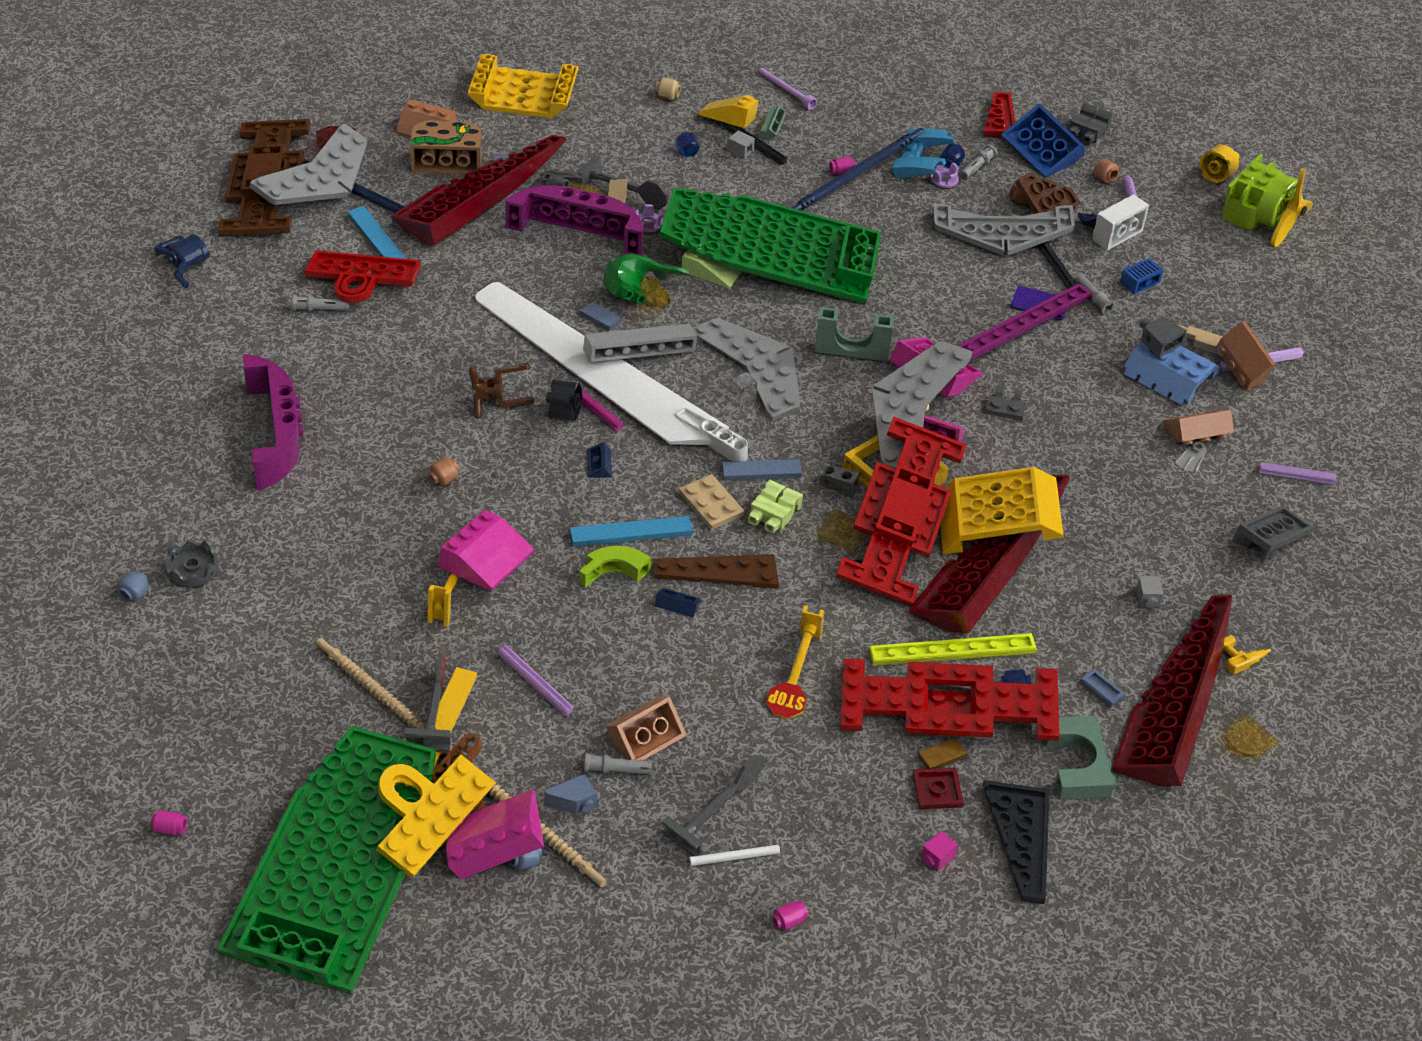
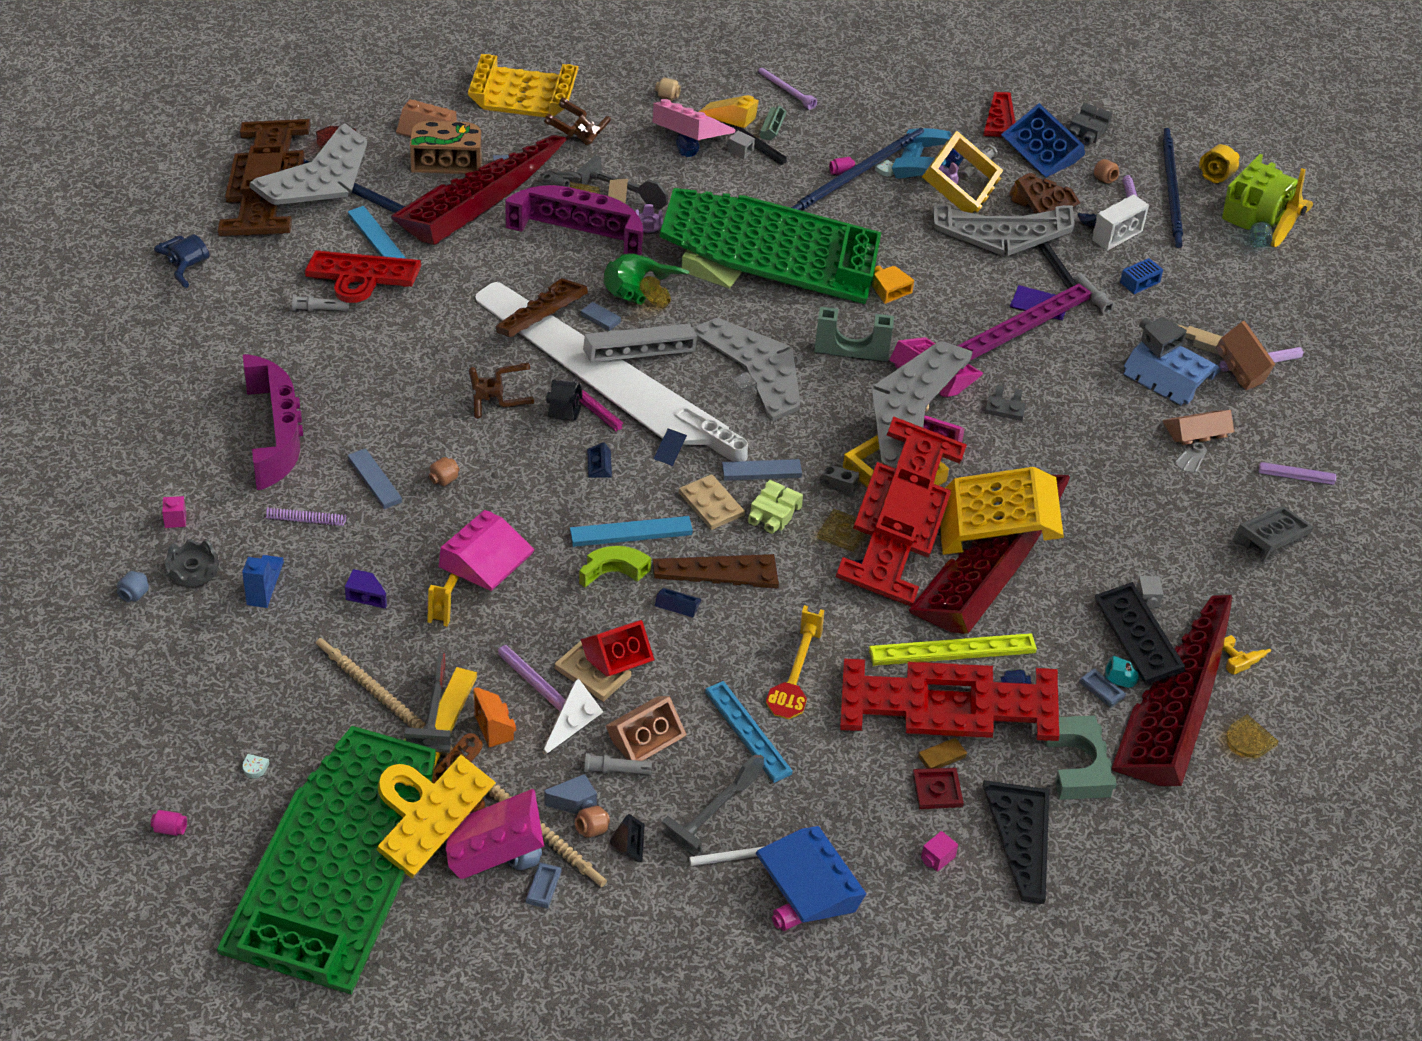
none -> dark pink brick [162,496,186,528]
none -> blue arch [242,555,284,608]
none -> light aqua tile [243,754,269,778]
none -> lavender piece [265,507,346,526]
none -> dark purple slope [345,569,387,609]
none -> sand blue tile [348,448,402,509]
none -> orange slope [473,687,516,747]
none -> reddish brown wing [496,278,588,337]
none -> sand blue tile [526,863,562,909]
none -> white wing [542,679,603,755]
none -> reddish brown piece [544,97,611,146]
none -> tan plate [555,641,631,702]
none -> nougat head [575,806,610,838]
none -> red slope [580,620,654,677]
none -> black slope [610,814,645,862]
none -> bright pink slope [652,99,735,140]
none -> dark blue sticker [653,428,687,466]
none -> dark azure tile [705,681,793,783]
none -> blue slope [755,826,866,923]
none -> light orange torso [872,266,914,304]
none -> light aqua tile [875,160,894,176]
none -> yellow window [922,131,1003,213]
none -> black plate [1095,582,1185,685]
none -> teal rock [1105,656,1139,687]
none -> dark blue axle [1163,128,1183,248]
none -> clear light blue head [1250,222,1272,247]

